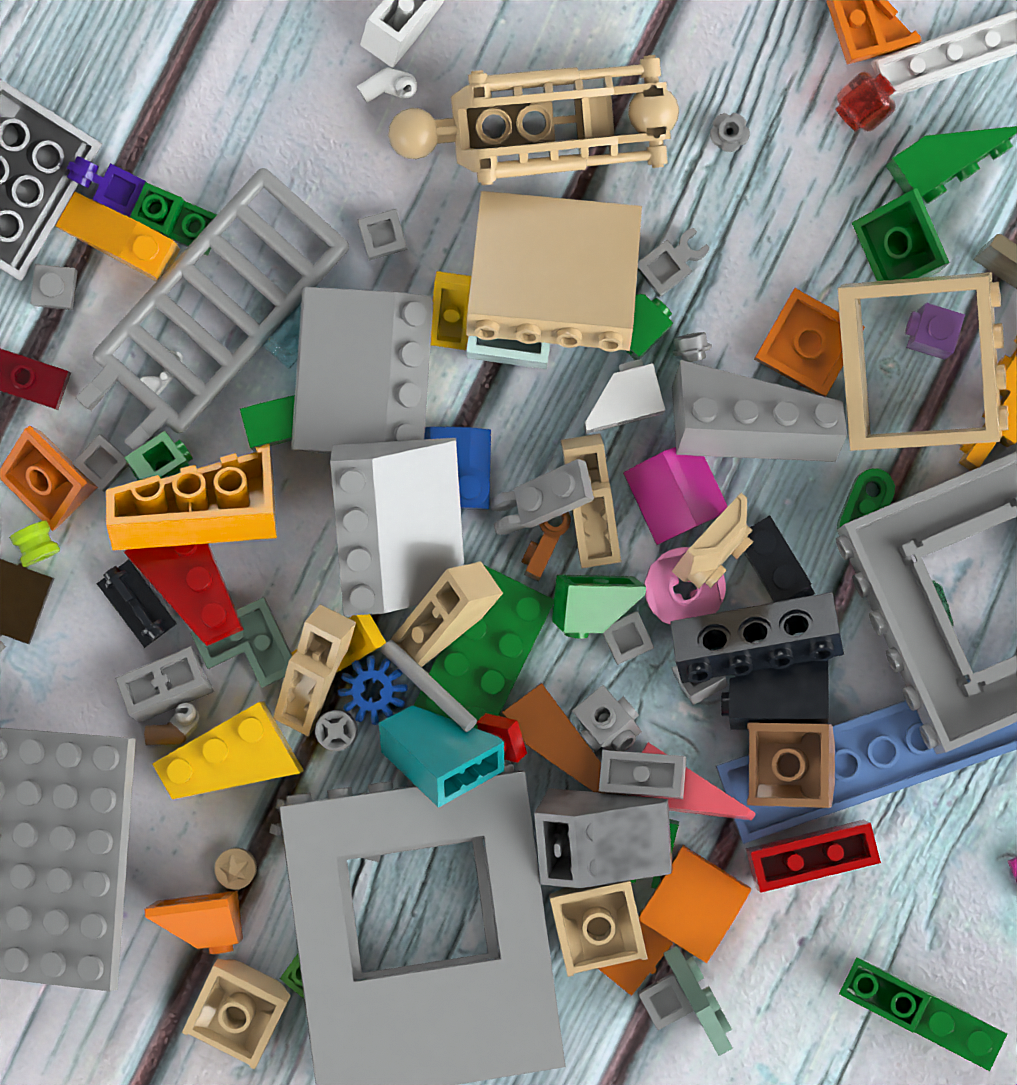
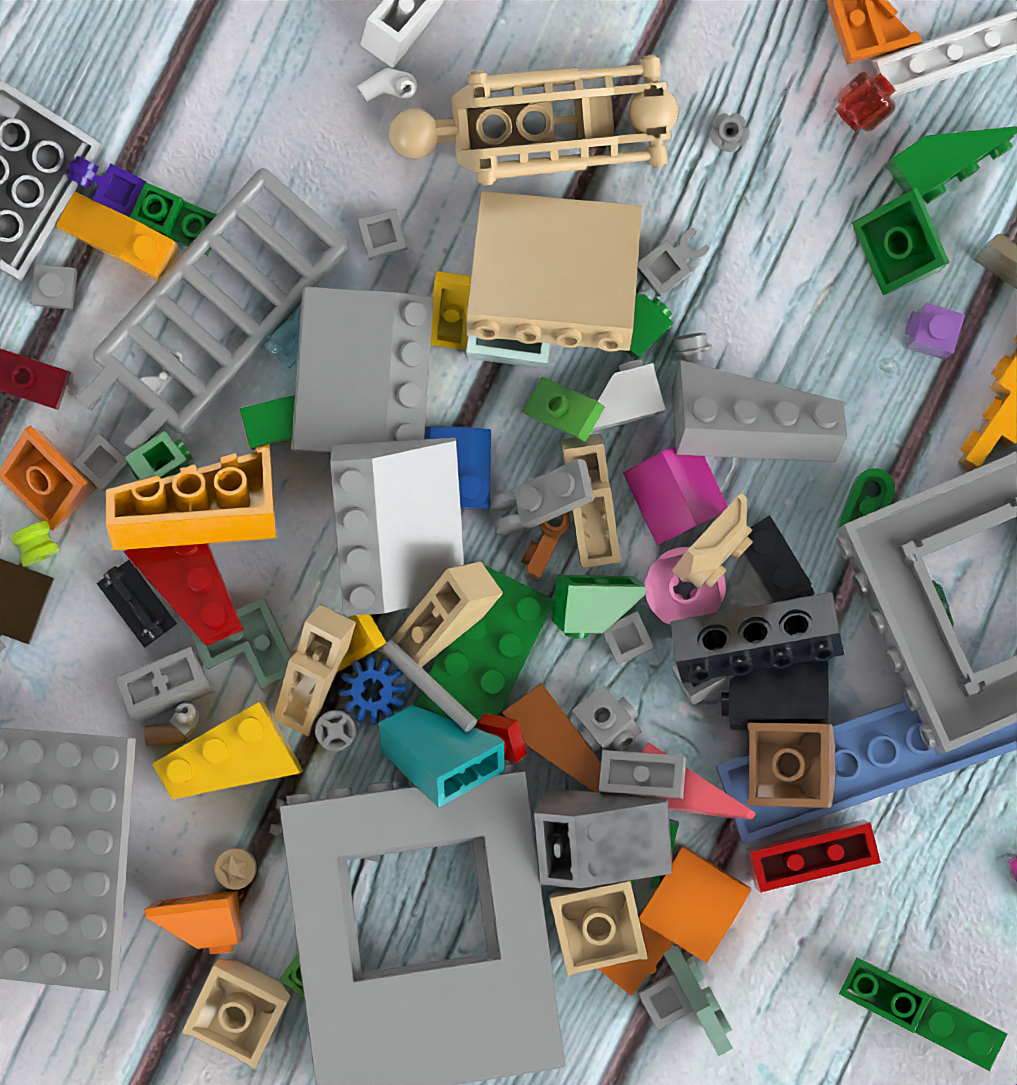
orange plate [754,288,865,397] -> none
tan window [837,272,1009,451] -> none
none -> bright green plate [522,377,605,442]

